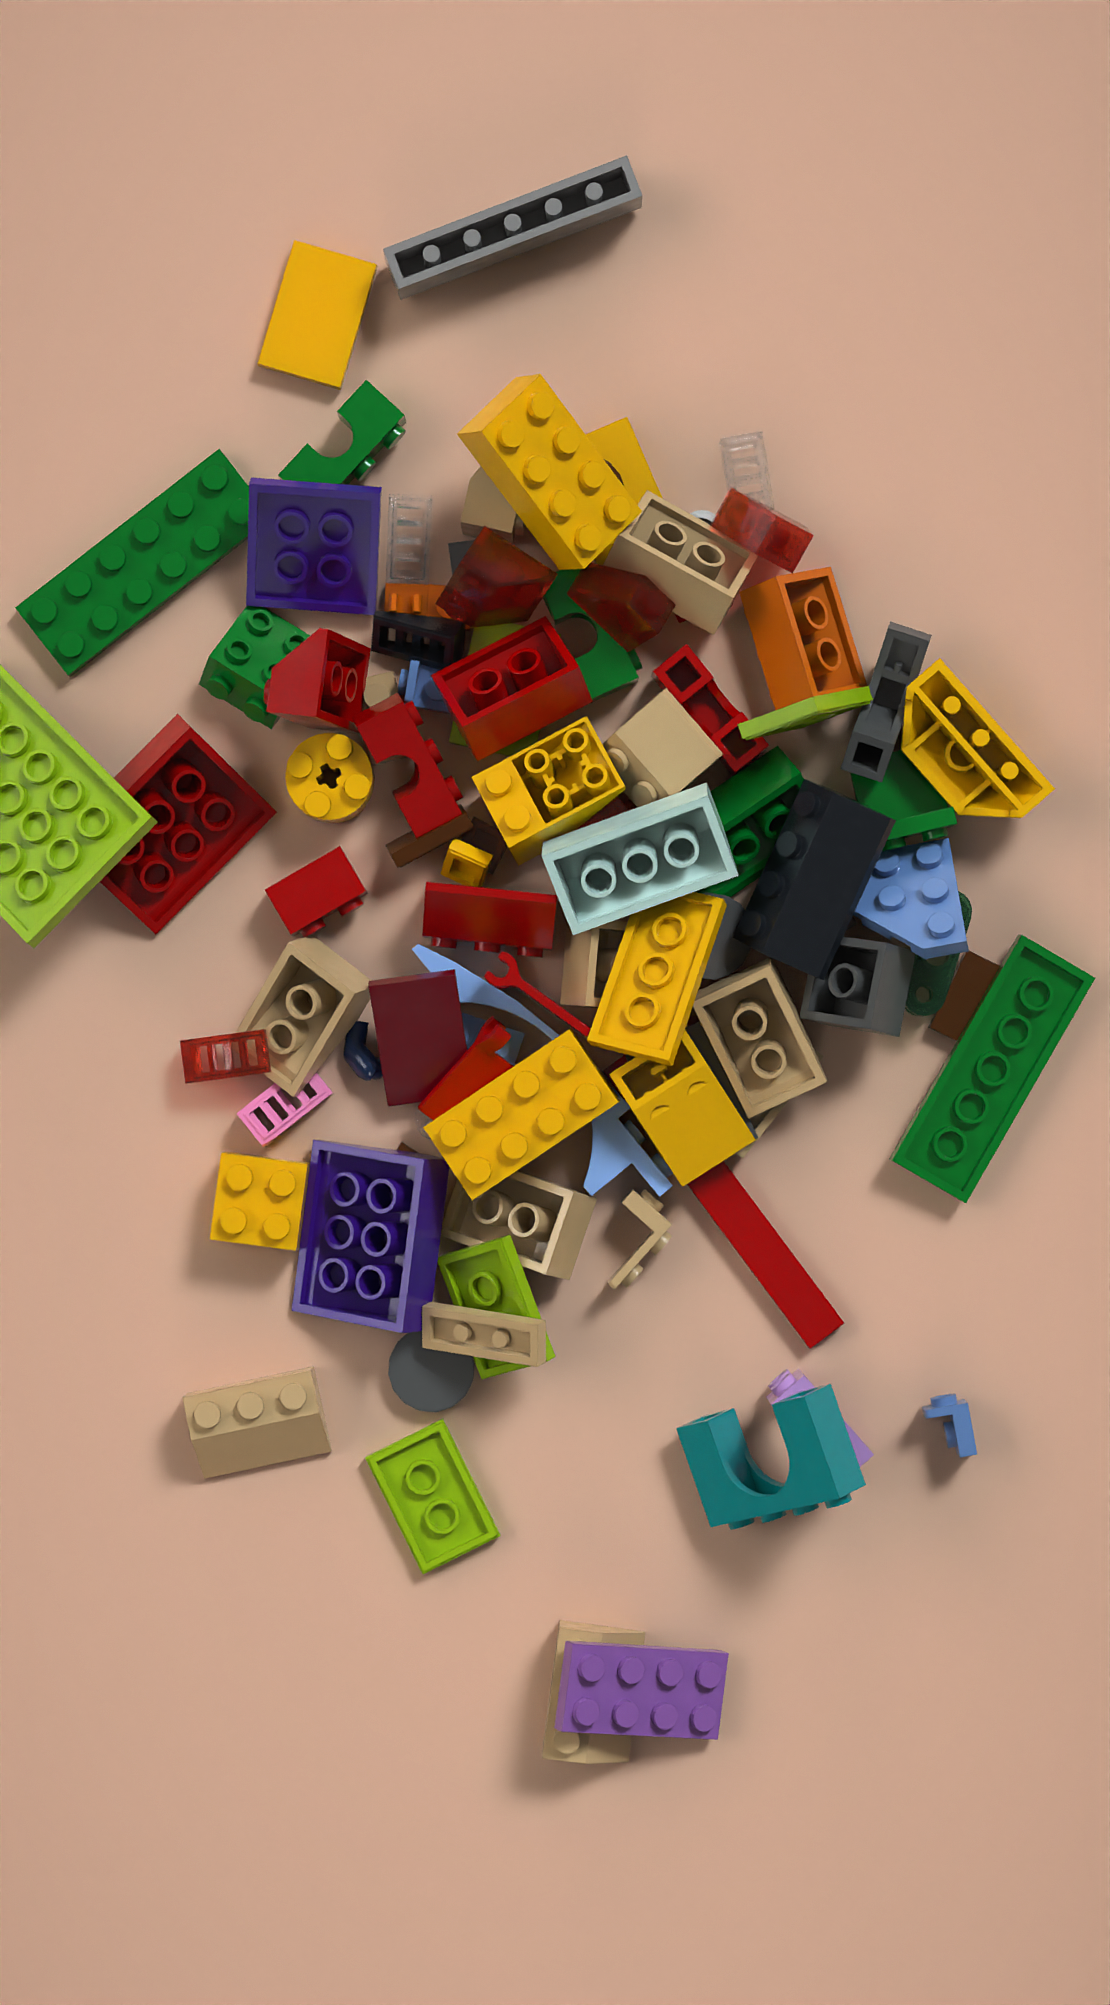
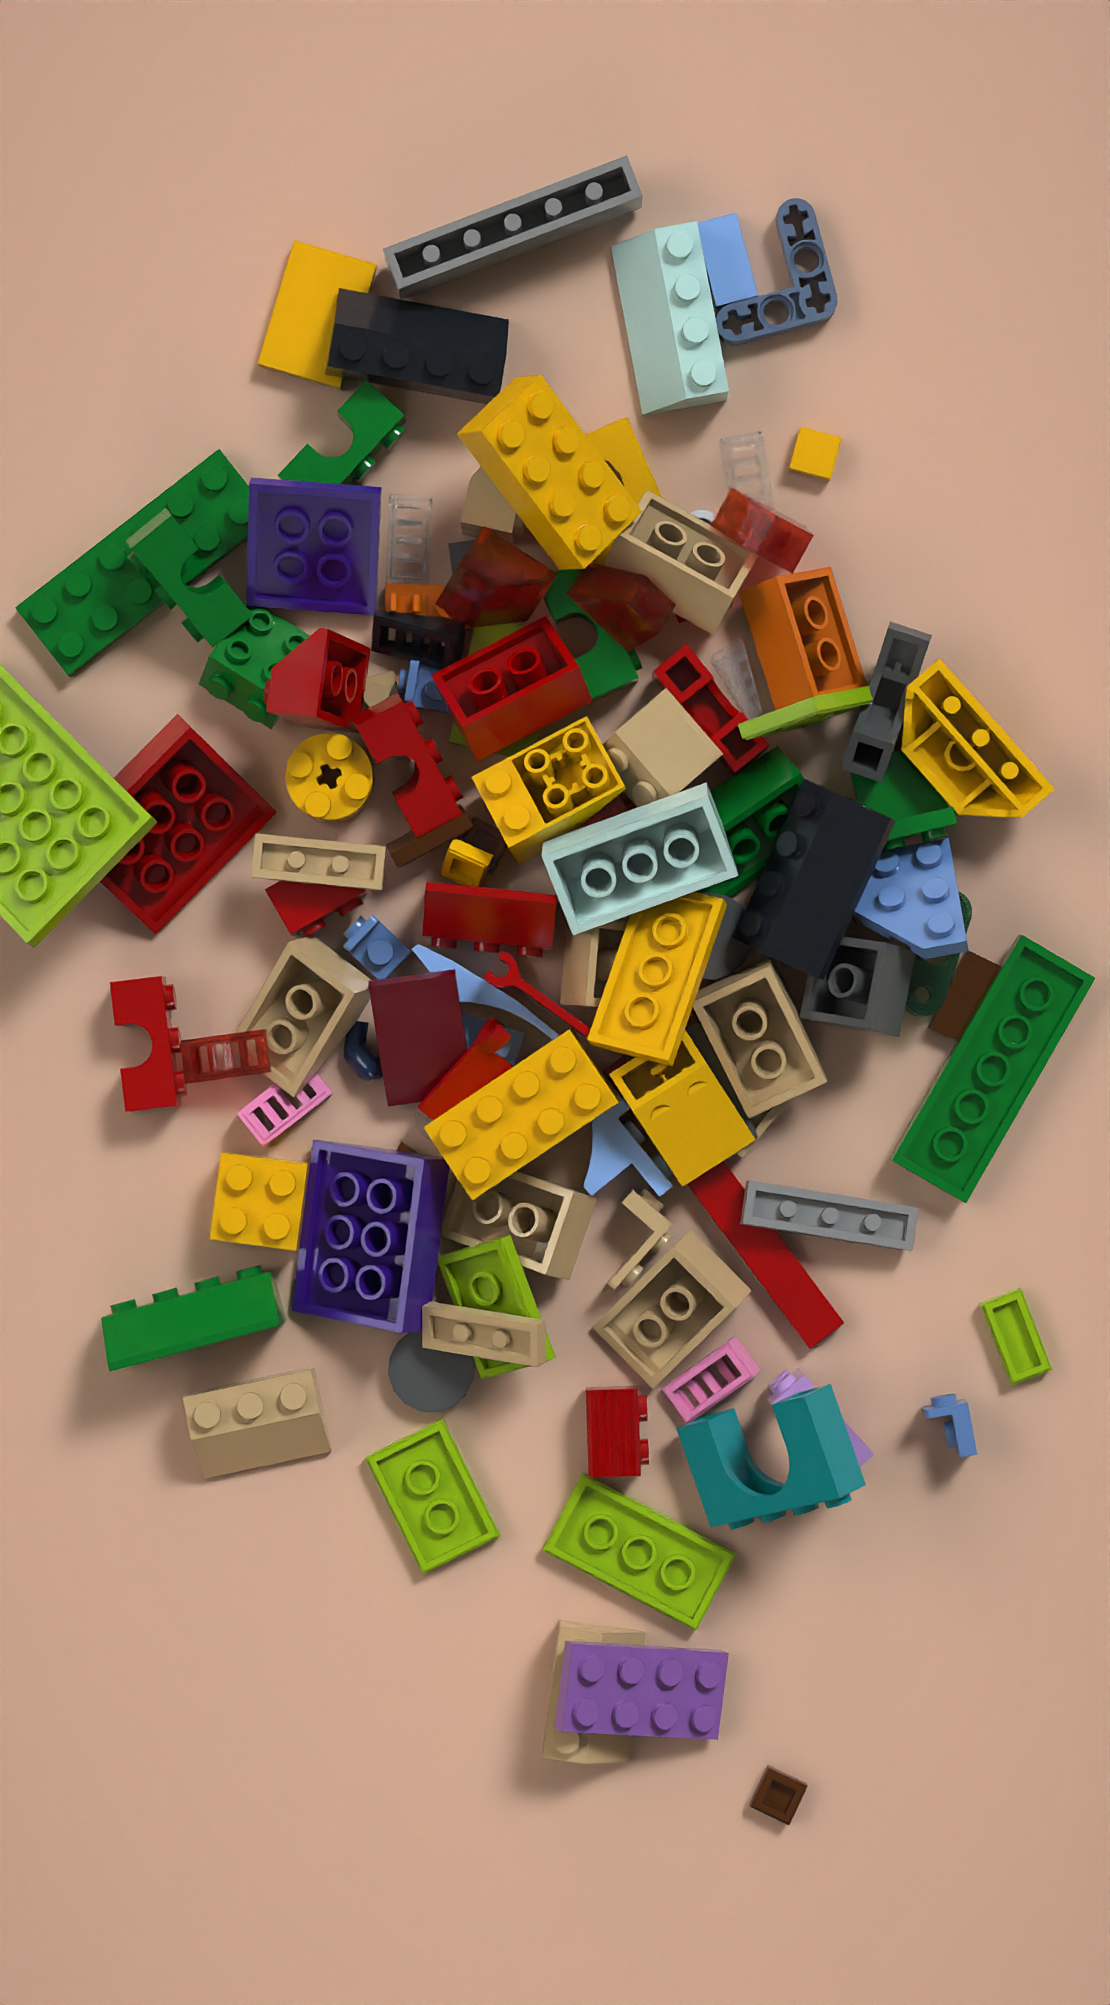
none -> green slope [101,1265,286,1372]
none -> red arch [110,976,187,1112]
none -> green arch [126,508,253,648]
none -> tan plate [251,833,387,891]
none -> black slope [325,288,509,404]
none -> medium blue bracket [343,915,412,980]
none -> lime tile [542,1472,736,1631]
none -> red brick [586,1386,649,1478]
none -> tan slope [592,1229,752,1389]
none -> light aqua slope [611,221,729,416]
none -> bright pink slope [661,1336,760,1424]
none -> light blue tile [698,213,758,309]
none -> clear slope [710,637,763,720]
none -> sand blue beam [716,198,837,346]
none -> light grey plate [740,1180,918,1251]
none -> reddish brown tile [749,1765,808,1825]
none -> yellow tile [789,426,842,481]
none -> lime tile [979,1288,1052,1385]

